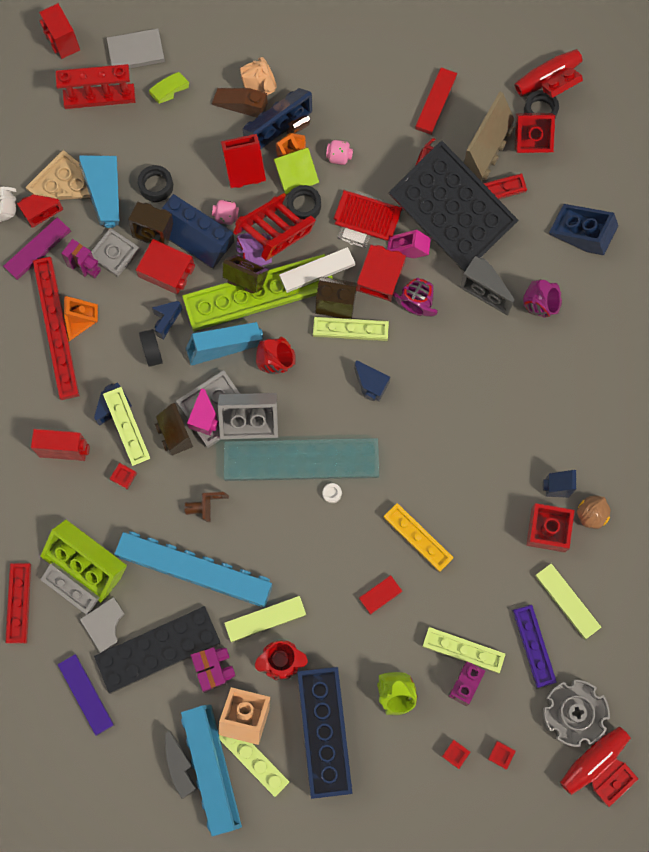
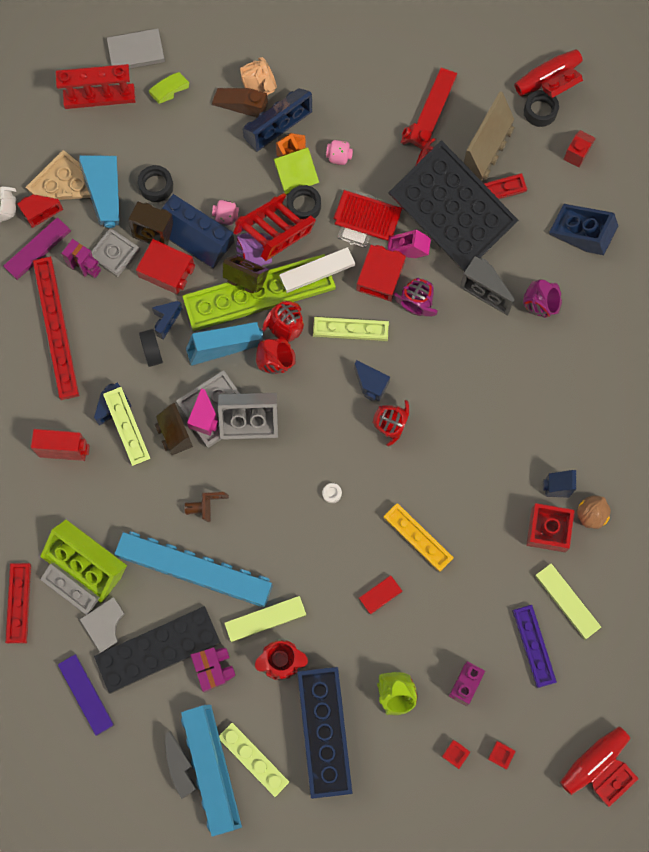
red brick [39,3,80,59] -> none
orange slope [64,296,98,342] -> none
red plate [110,463,137,490] -> none
light nougat brick [219,687,270,745] -> none
red brick [221,134,266,188] -> none
clear light blue plate [224,438,379,481] -> none
reddish brown slope [286,115,310,134] -> none
dark brown slope [315,277,358,319] -> none
yellowish green plate [422,627,505,674] -> none
red brick [515,113,555,153] -> none
light grey piece [543,680,610,747] -> none
none -> red piece [262,301,304,342]
none -> red piece [372,400,409,447]
none -> red bracket [401,123,432,149]
none -> red slope [563,130,596,168]

